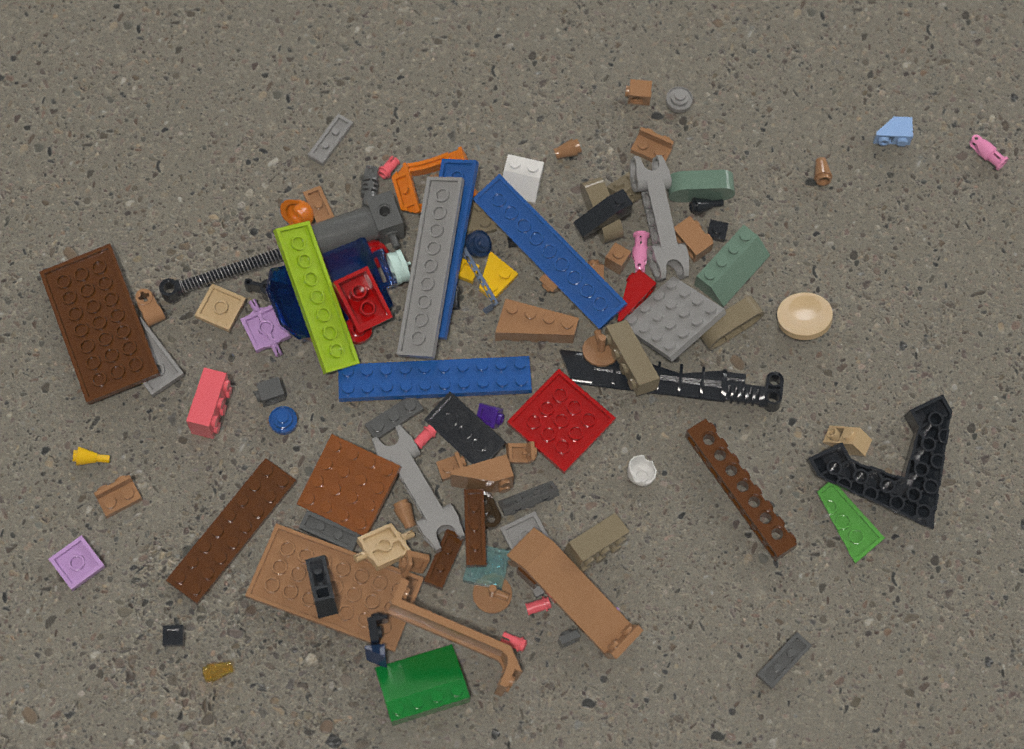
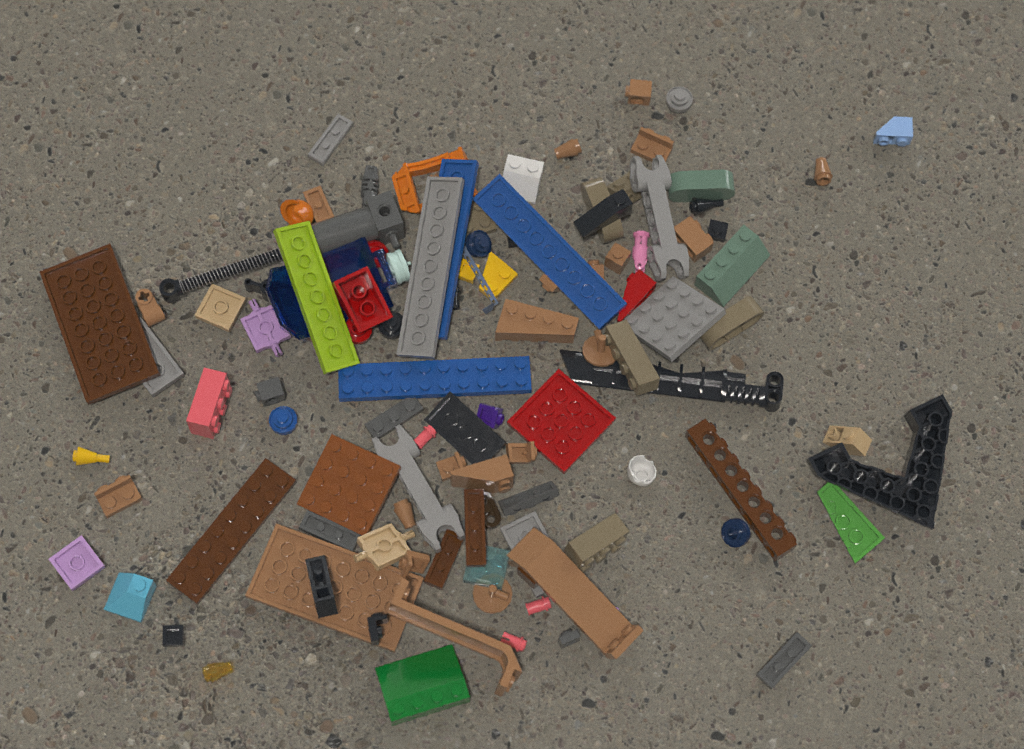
dark blue slope [365,644,387,667] -> none
coral pin [378,156,400,179] -> none
tan piece [777,292,833,340] -> none
bright pink piece [970,135,1009,171] -> none
none -> medium azure slope [104,572,157,623]
none -> black plate [378,311,403,339]
none -> dark blue plate [721,518,750,548]

